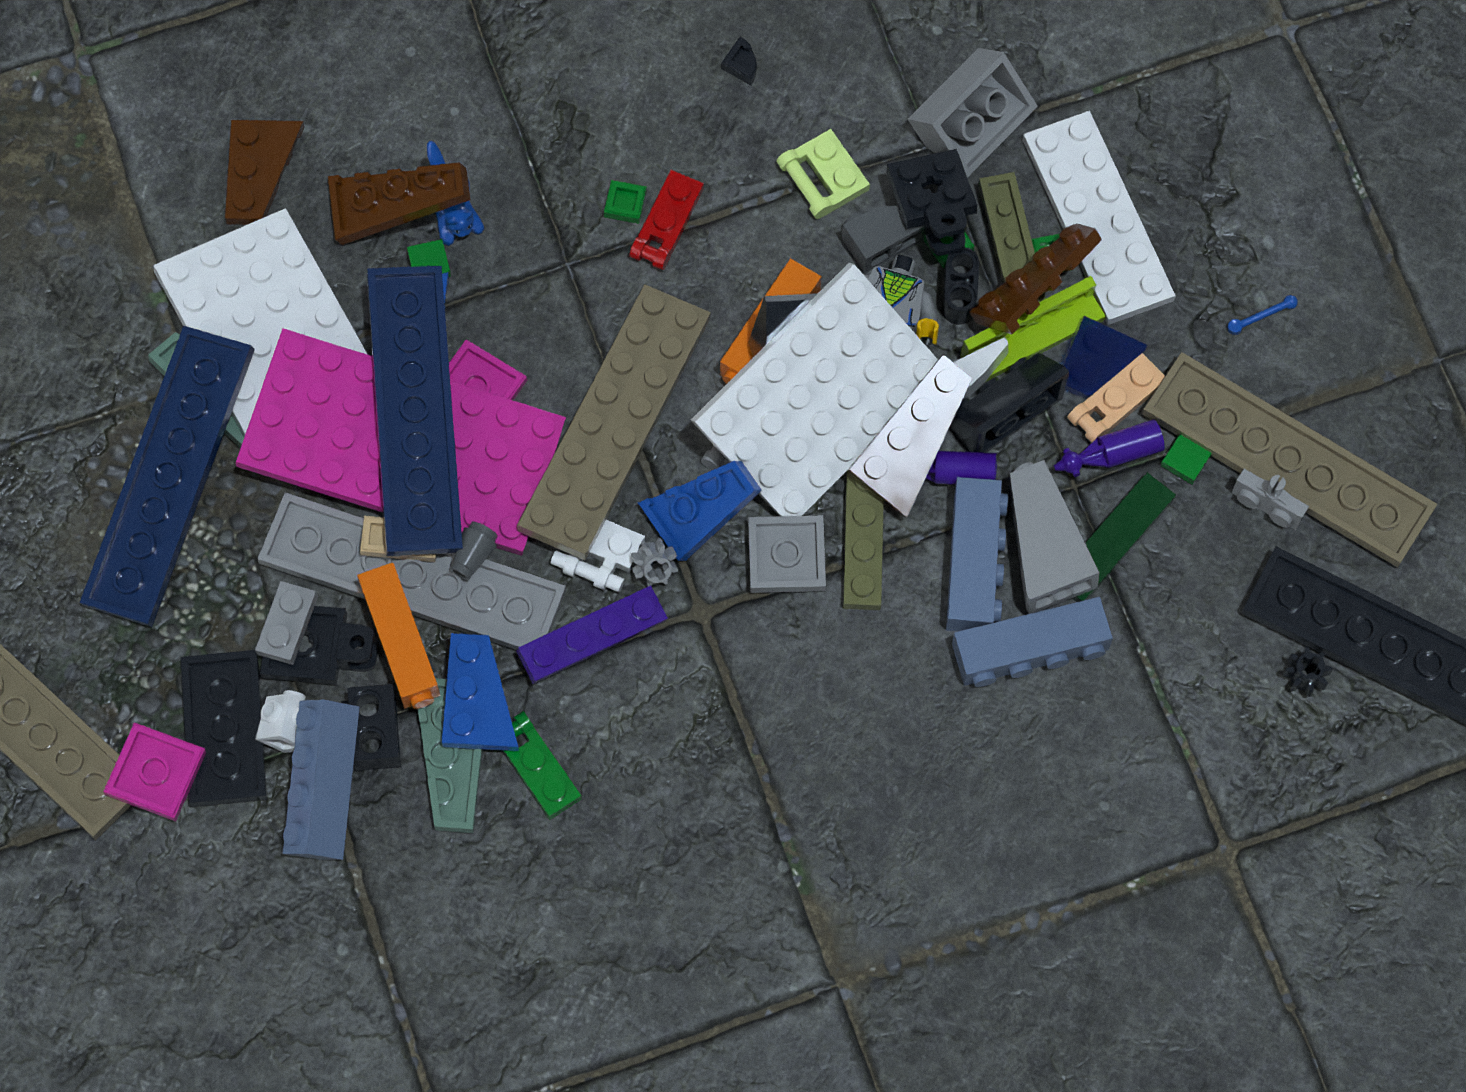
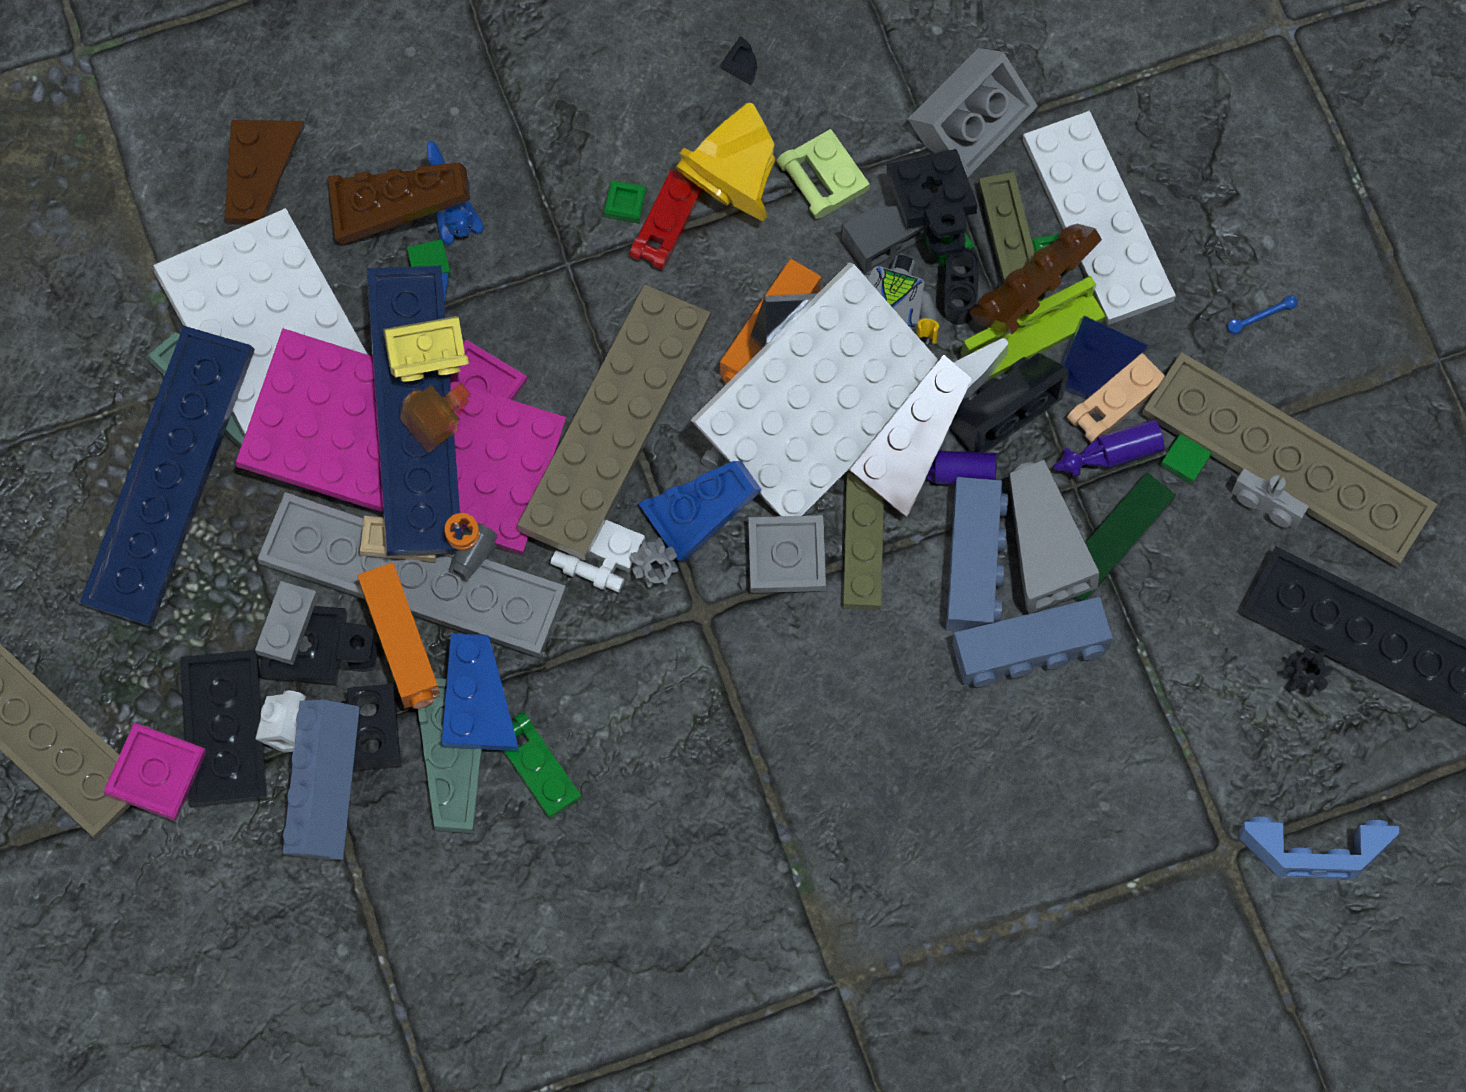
dark purple plate [516,585,668,684] -> none
none -> light yellow bracket [383,316,469,382]
none -> clear orange brick [400,383,471,453]
none -> orange bush [444,513,480,550]
none -> yellow piece [676,103,775,222]
none -> medium blue slope [1239,817,1399,879]

